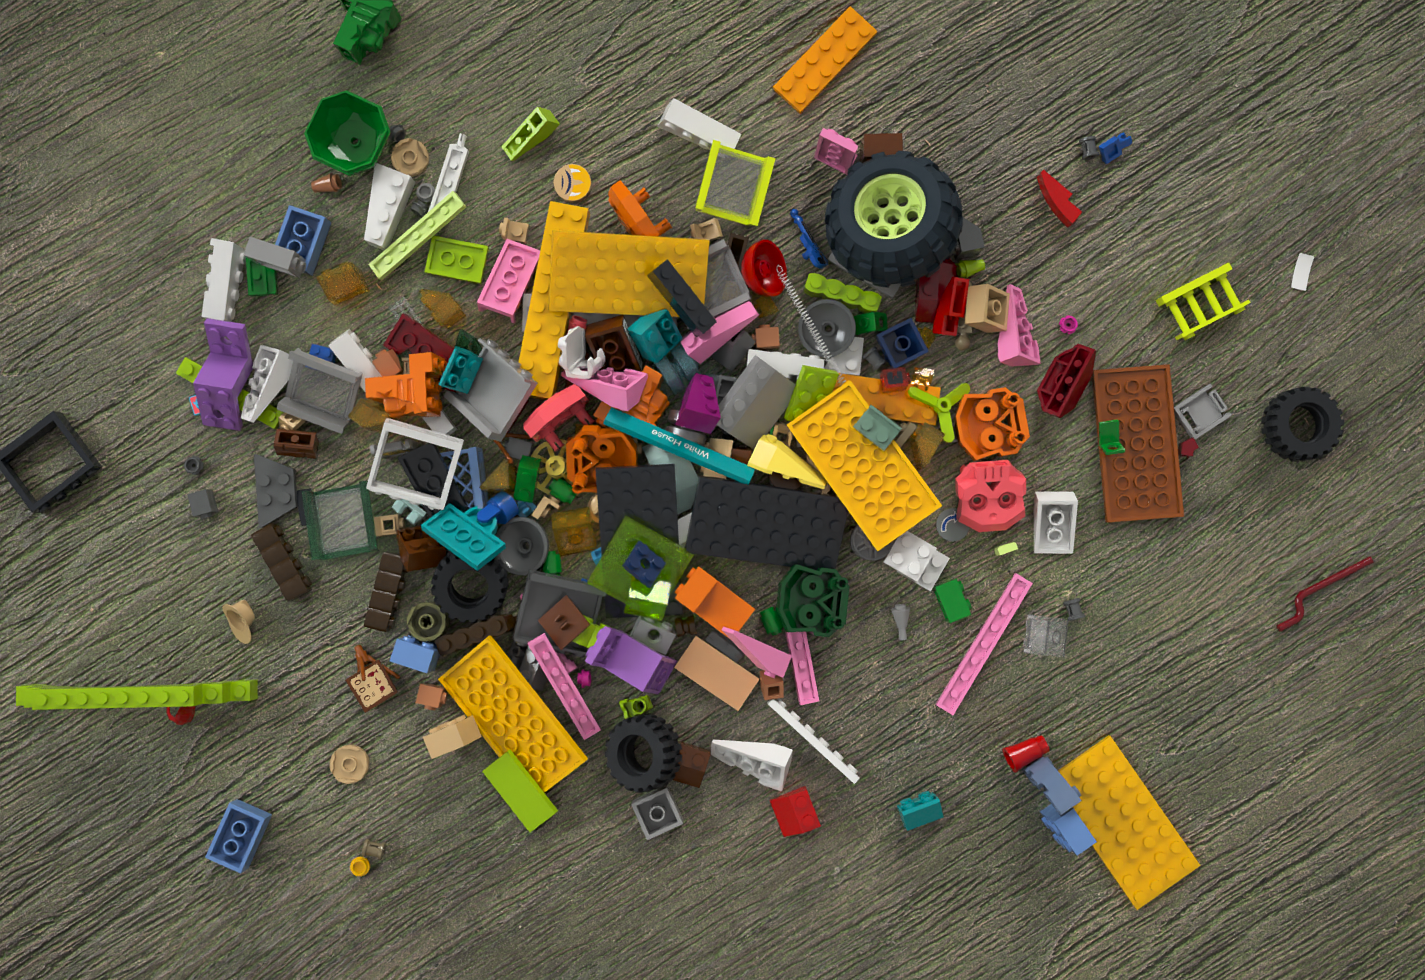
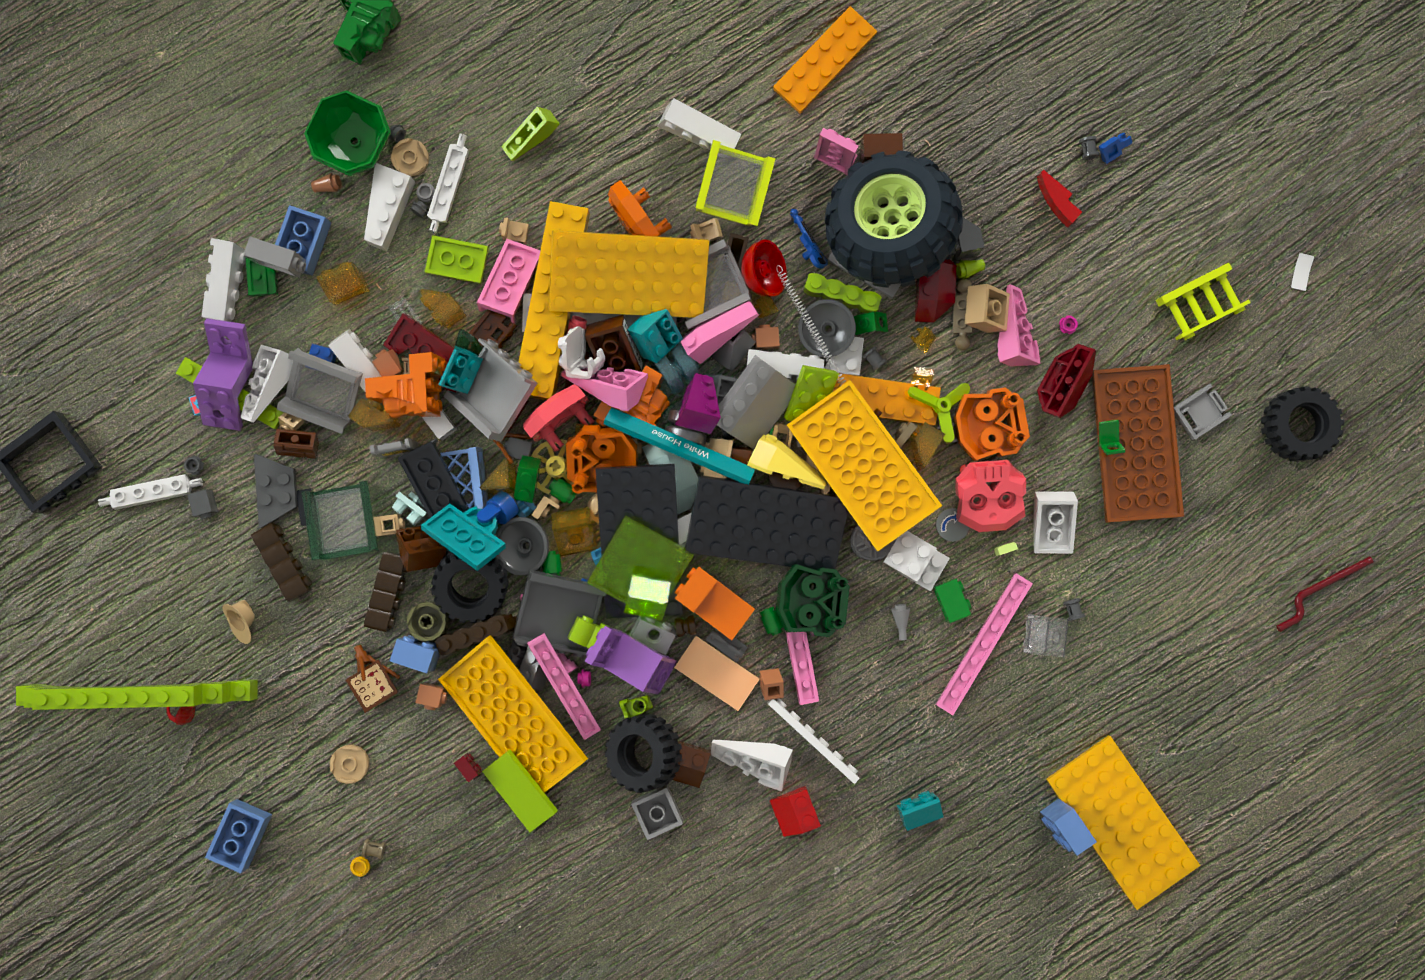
white window [366,418,464,510] -> none
yellowish green plate [368,191,466,280] -> none
tan brick [423,715,482,759] -> none
reddish brown piece [538,595,590,650] -> none
tile [553,164,592,203] -> none
dark blue piece [622,540,666,588] -> none
black brick [647,259,717,337] -> none
bright pink wedge [722,627,792,679] -> none
sand green plate [853,405,902,452] -> none
dark blue slope [875,317,929,371] -> none
clear red brick [880,367,910,393] -> none
red slope [932,277,970,336] -> none
red plant [1002,735,1050,773] -> none
sand blue brick [1022,757,1082,816] -> none
dark red piece [1178,437,1199,457] -> none
none -> white plate [98,474,203,510]
none -> dark red piece [454,752,482,783]
none -> reddish brown plate [468,310,517,349]

